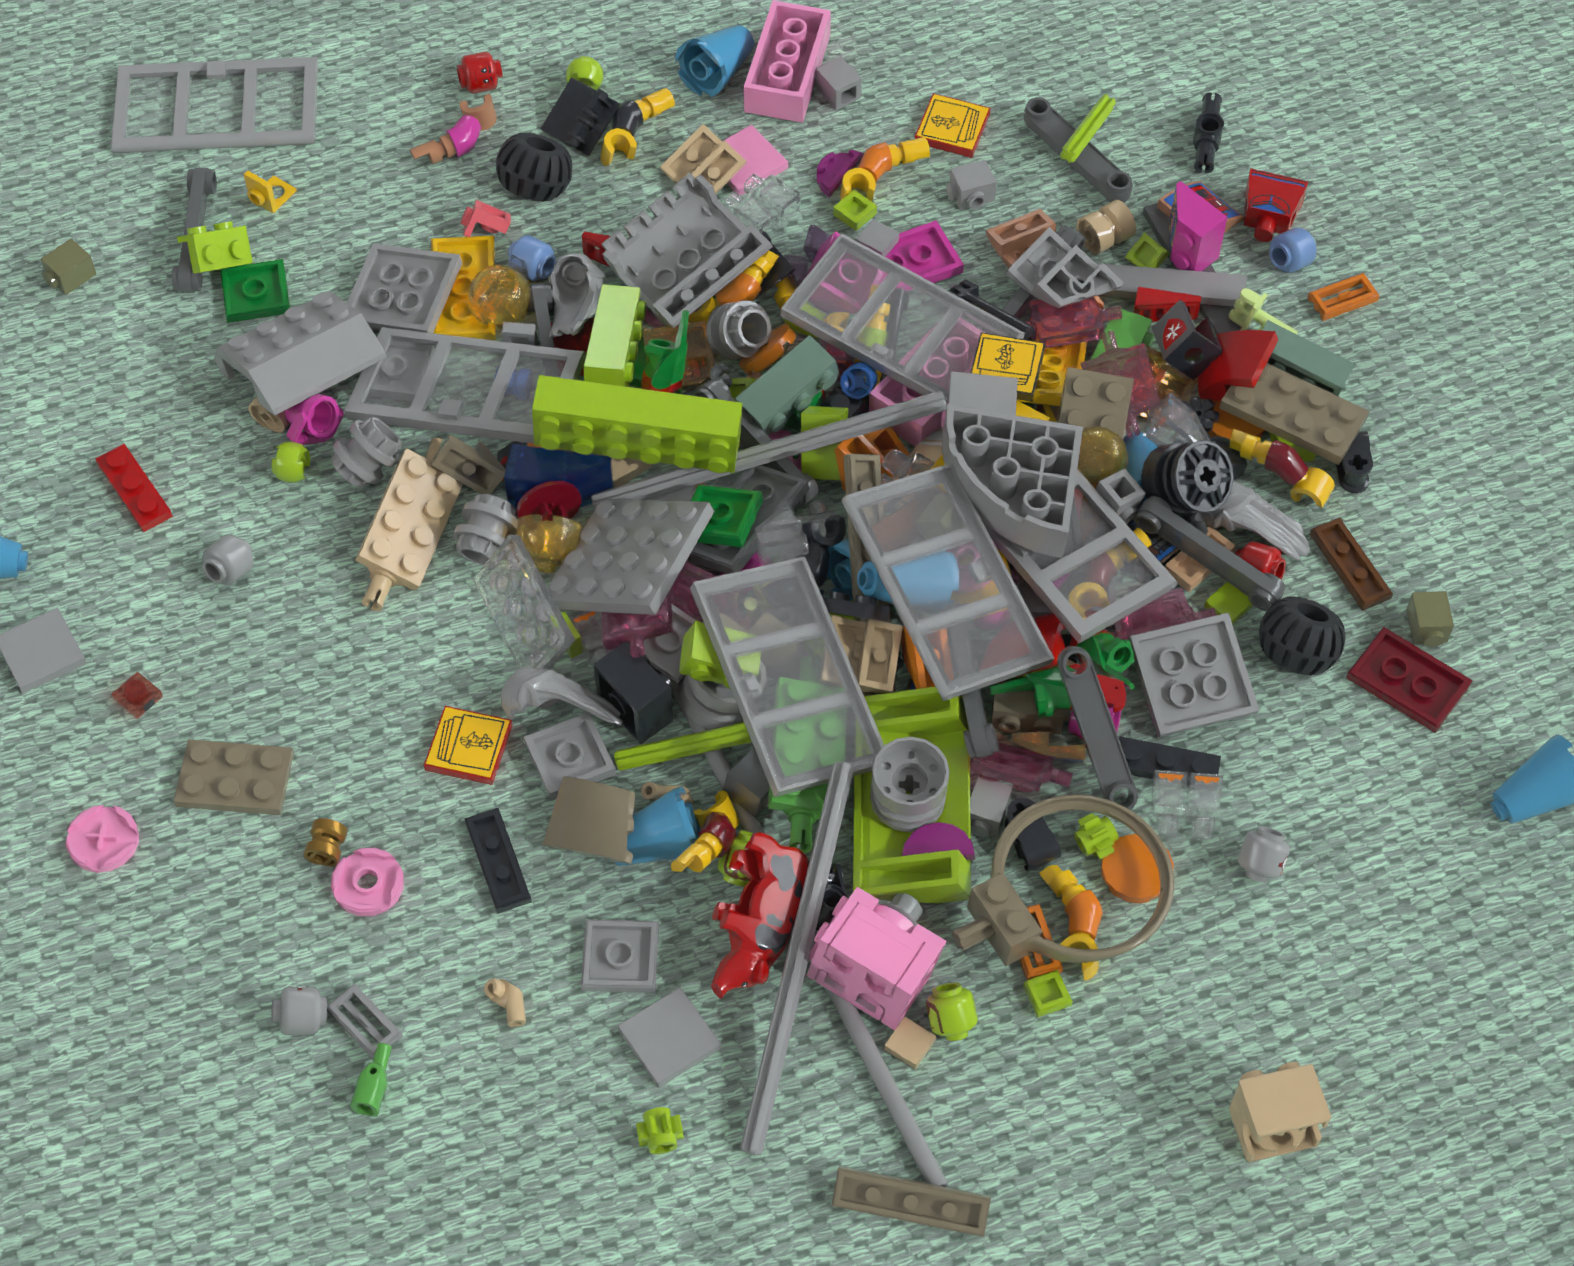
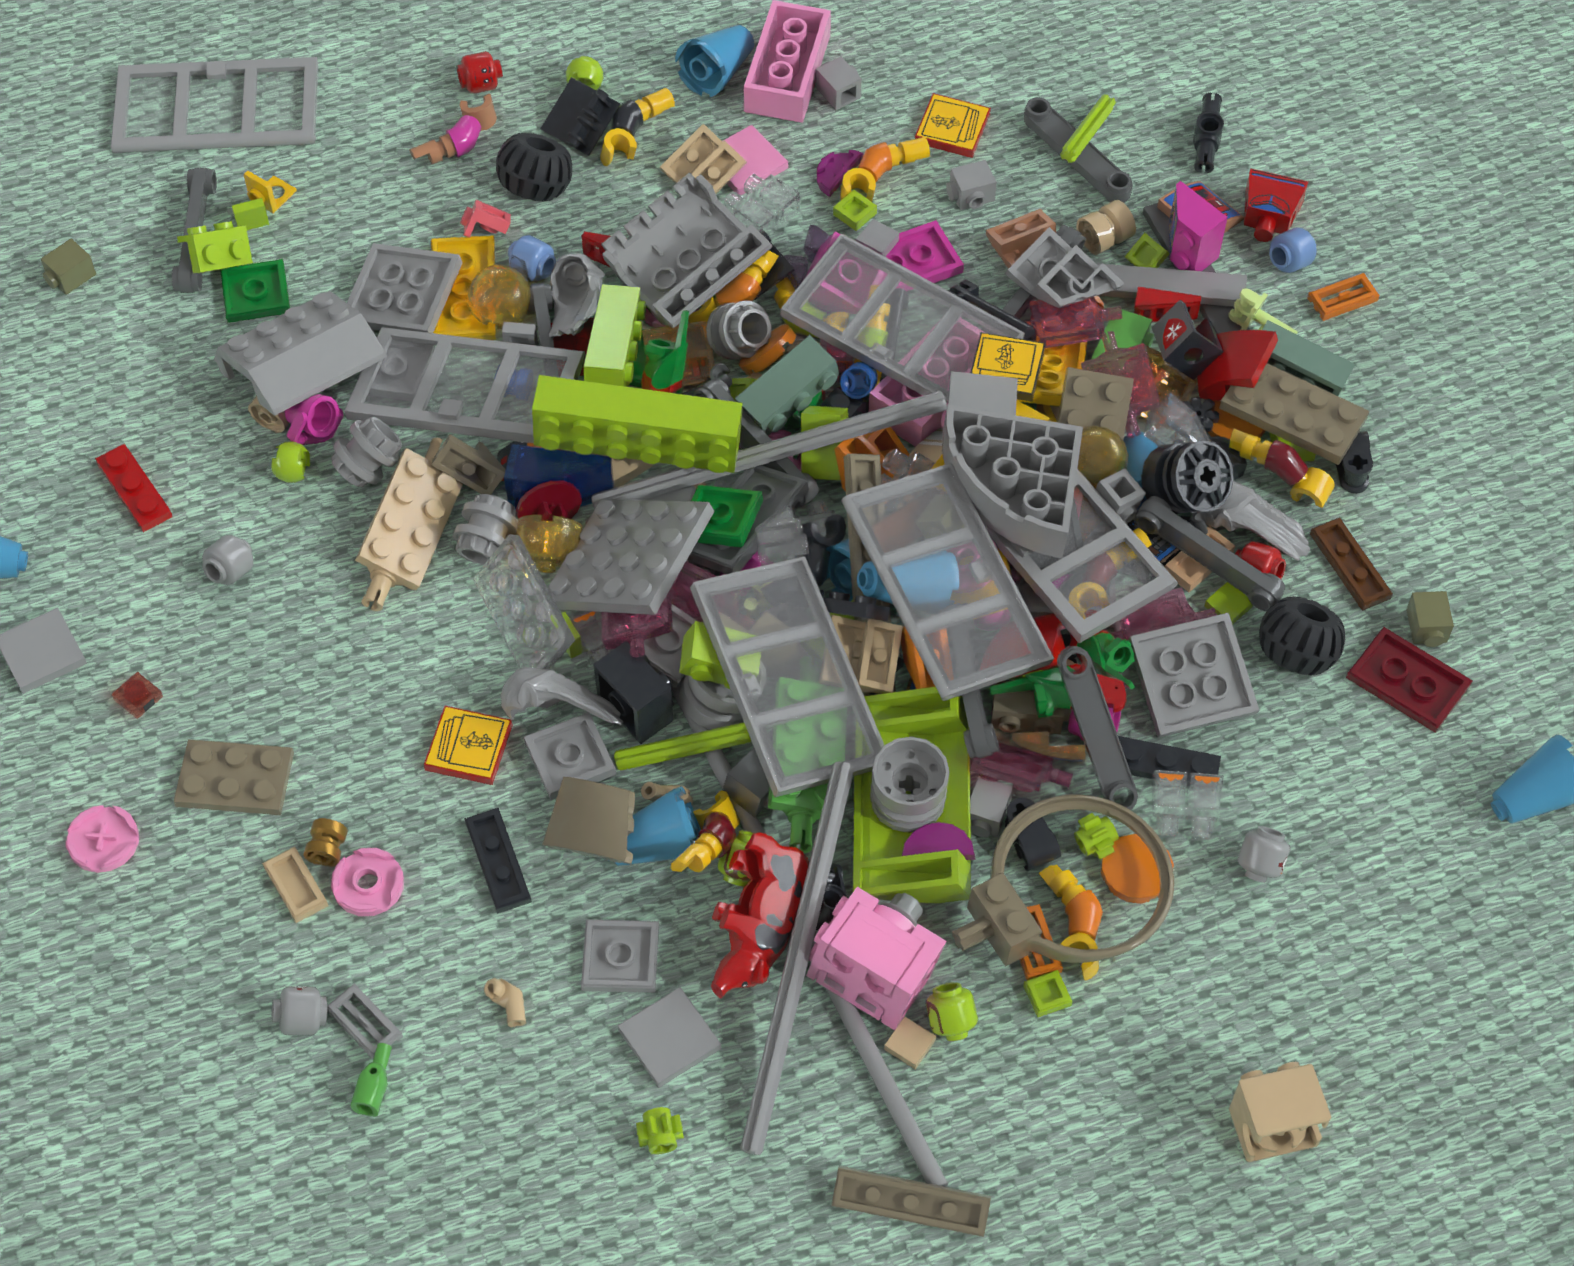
none -> lime tile [232,198,270,230]
none -> tan tile [262,846,329,923]

